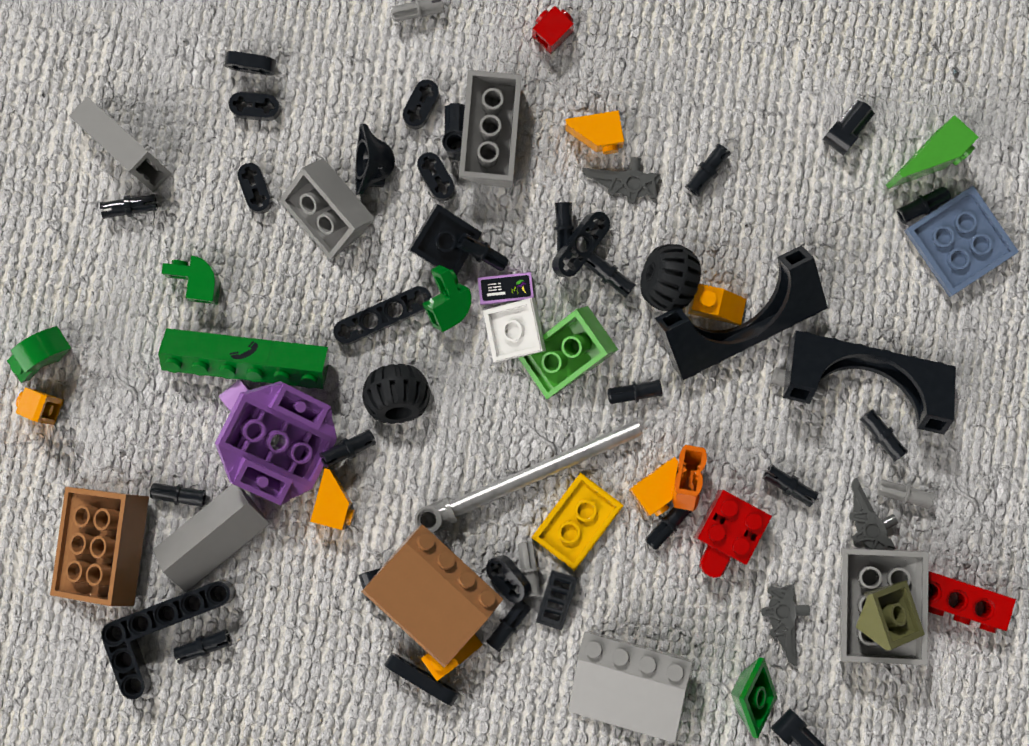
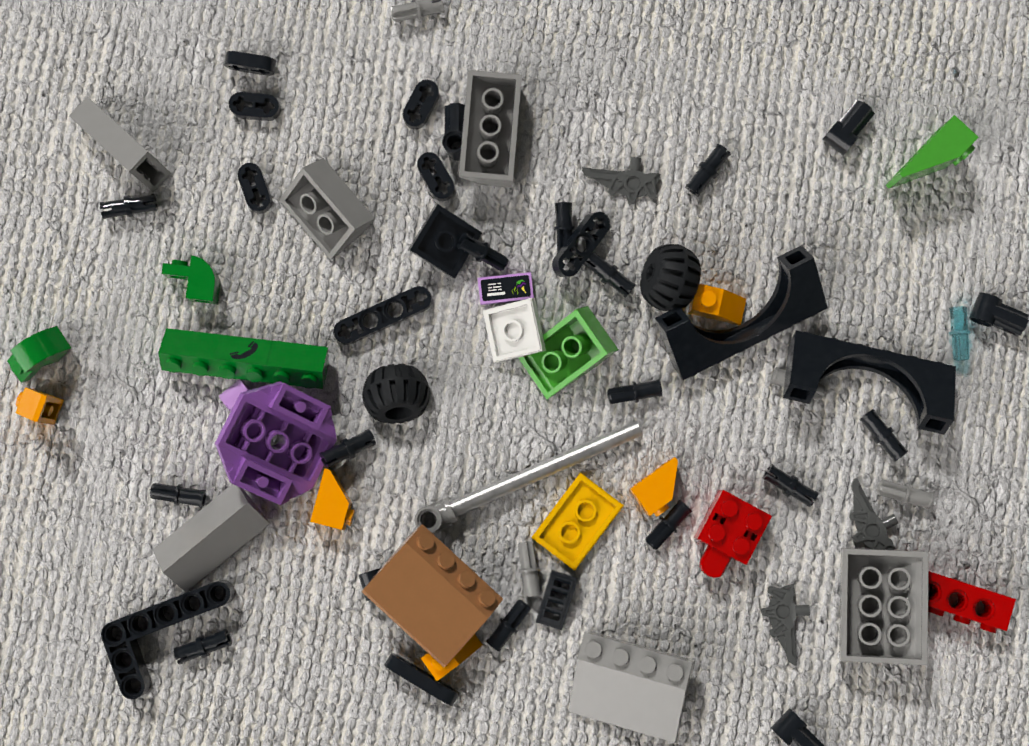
medium nougat slope [50,487,149,606] -> none
black hat [355,123,395,195] -> none
green brick [422,265,471,332] -> none
black beam [486,555,531,603] -> none
red brick [532,6,574,54] -> none
light orange slope [565,110,624,154] -> none
orange brick [672,445,707,511] -> none
green slope [731,657,777,738] -> none
olive slope [856,580,925,651] -> none
black axle [897,187,951,224] -> none
sand blue plate [904,186,1019,297] -> none
none -> clear light blue axle [948,306,971,361]
none -> black piece [969,292,1029,337]

